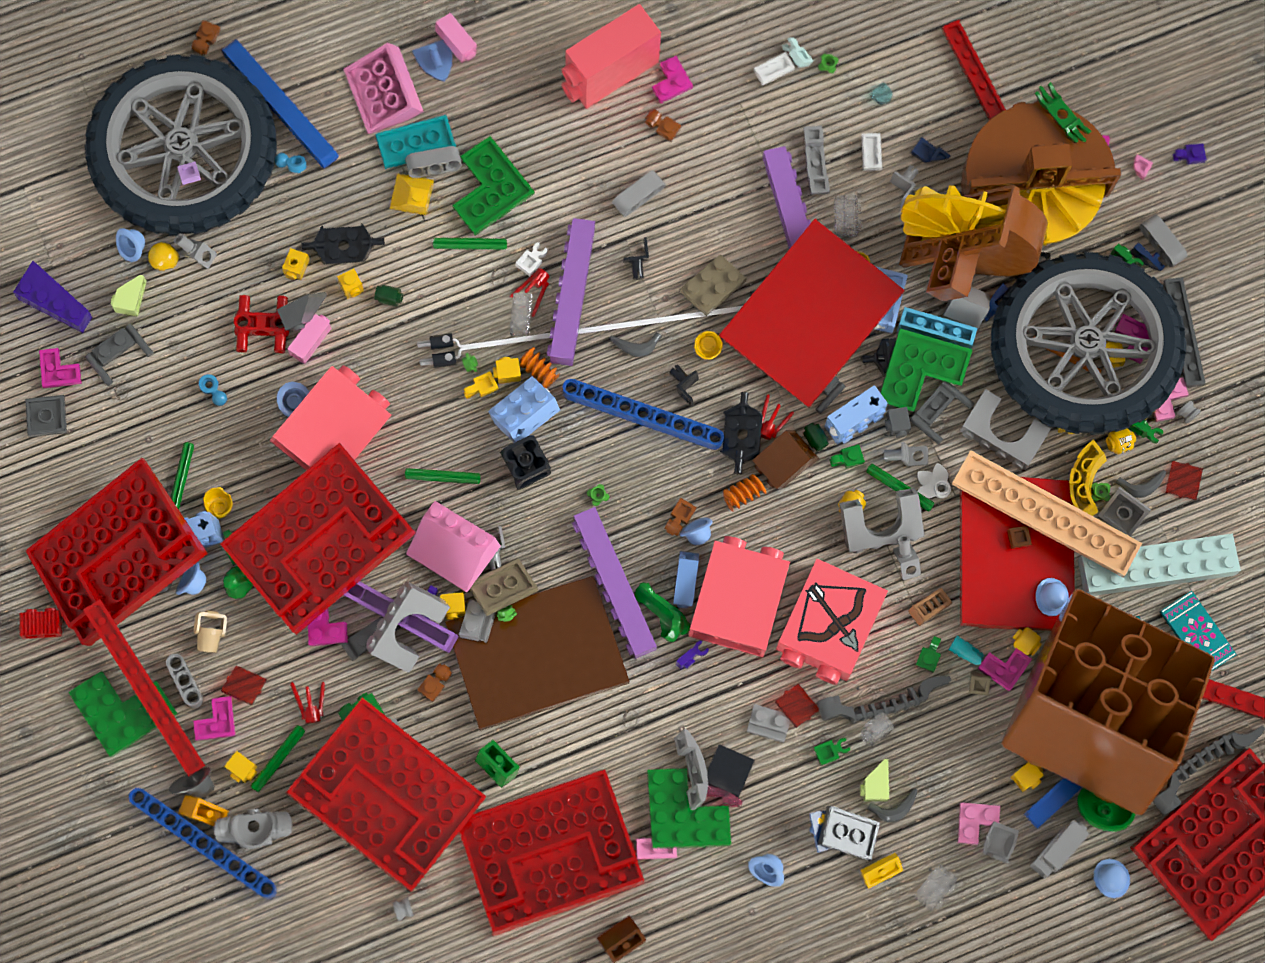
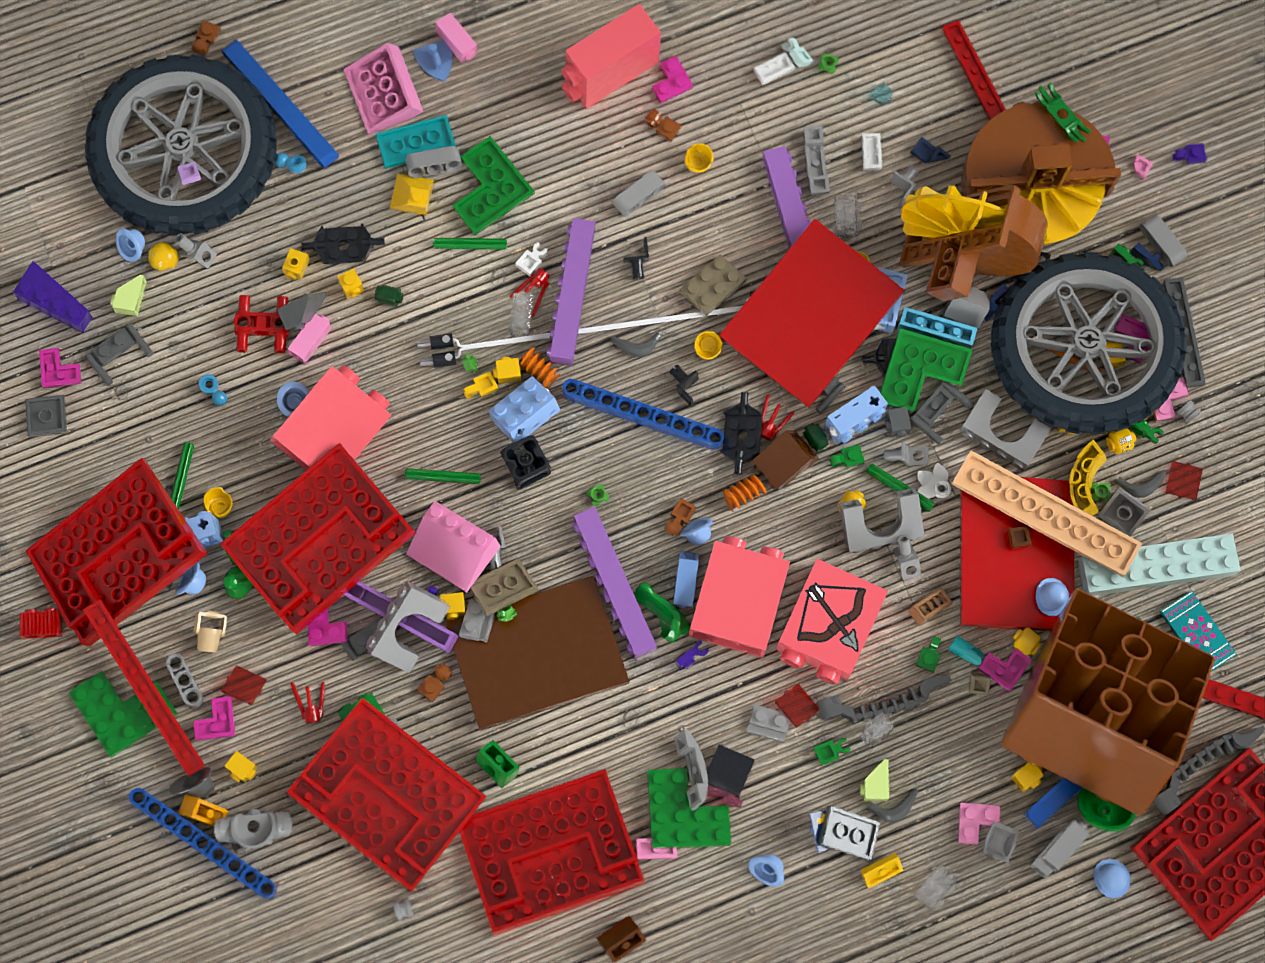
green axle [250,725,305,792] -> none
none -> yellow hair [684,143,714,173]

